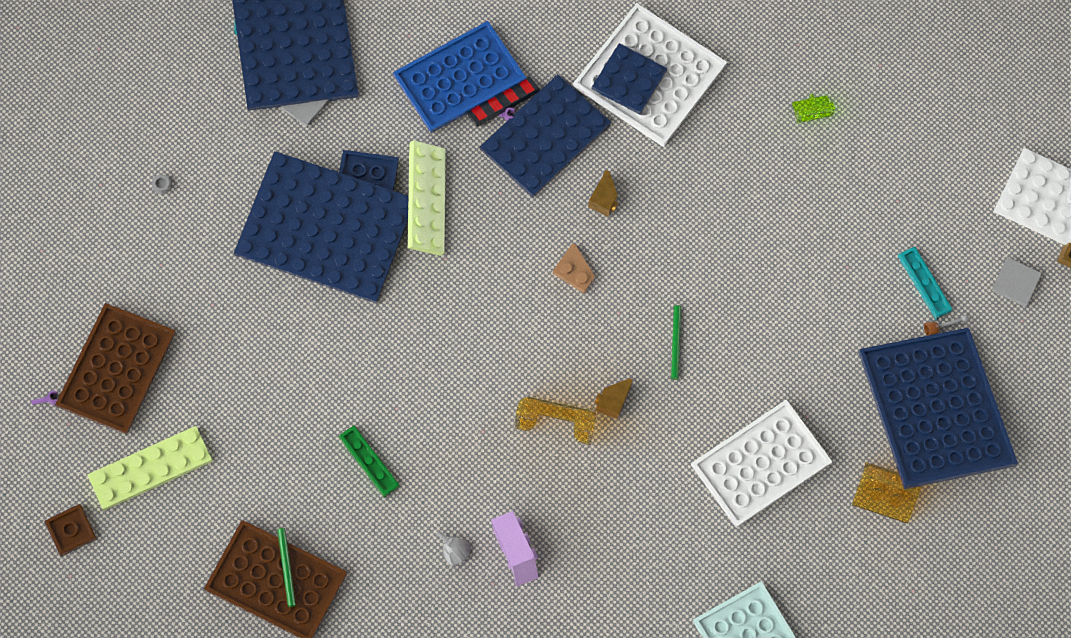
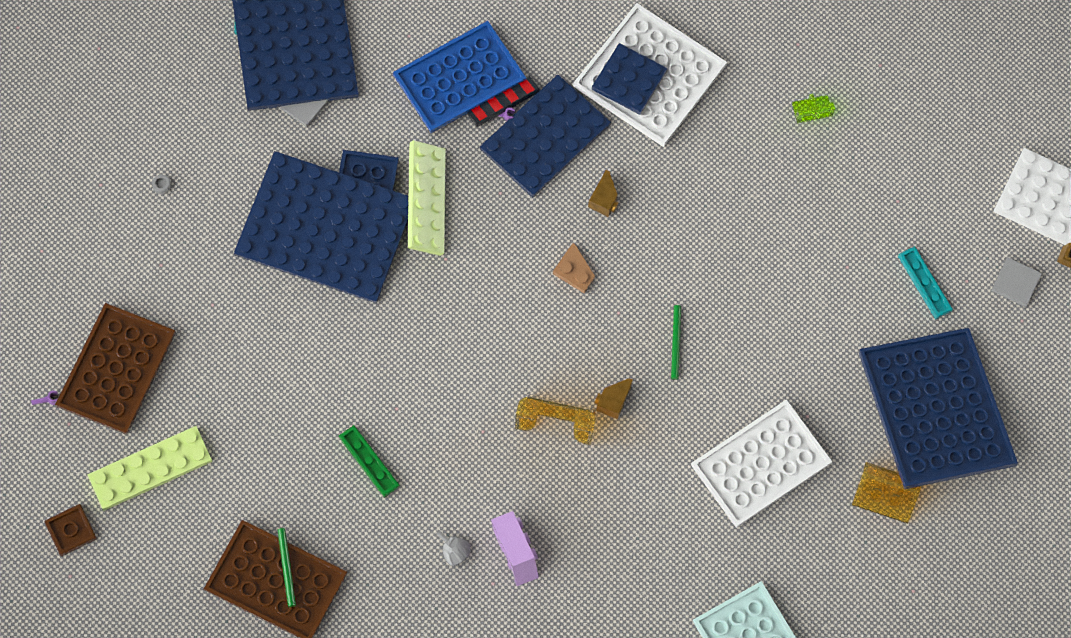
hinge [924,315,969,336] -> none

